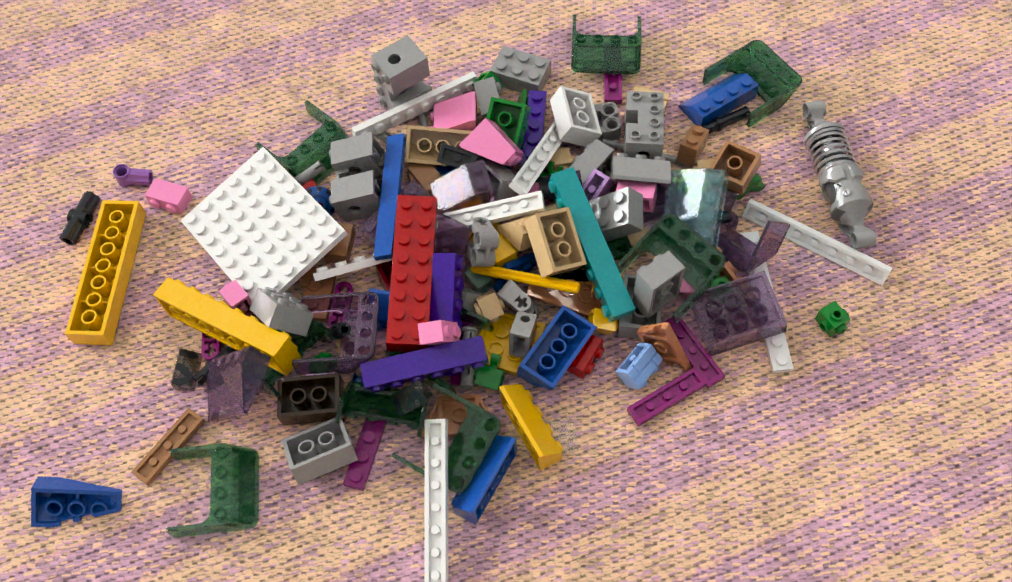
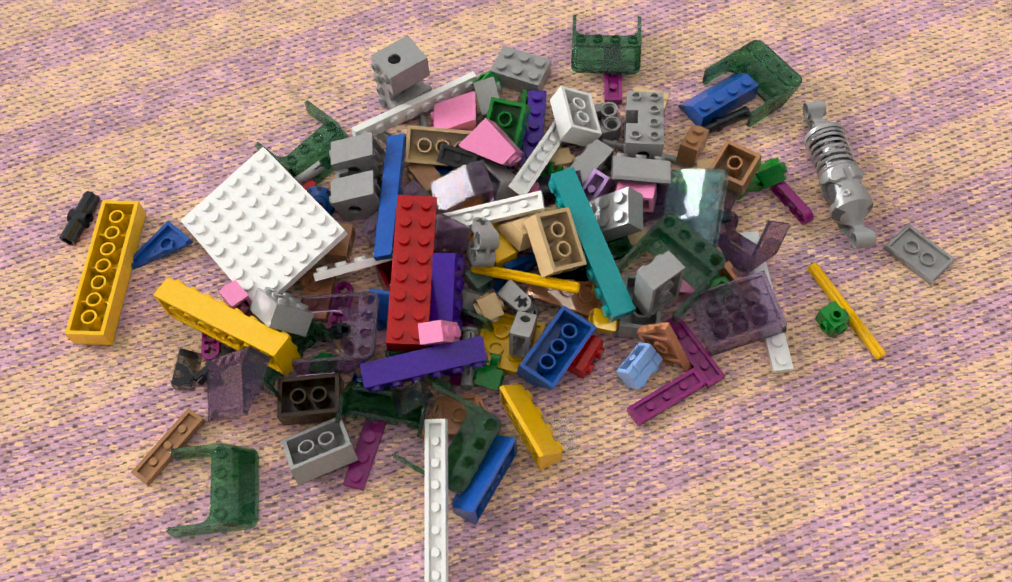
blue wedge [31,476,122,527] -> none
medium lavender piece [113,164,153,187] -> none
bright pink brick [145,178,193,214] -> none
white plate [742,199,892,286] -> none
none -> blue wing [131,221,193,270]
none -> green brick [757,157,788,189]
none -> magenta beam [771,181,814,225]
none -> yellow axle [808,262,886,360]
none -> light grey tile [883,224,955,285]

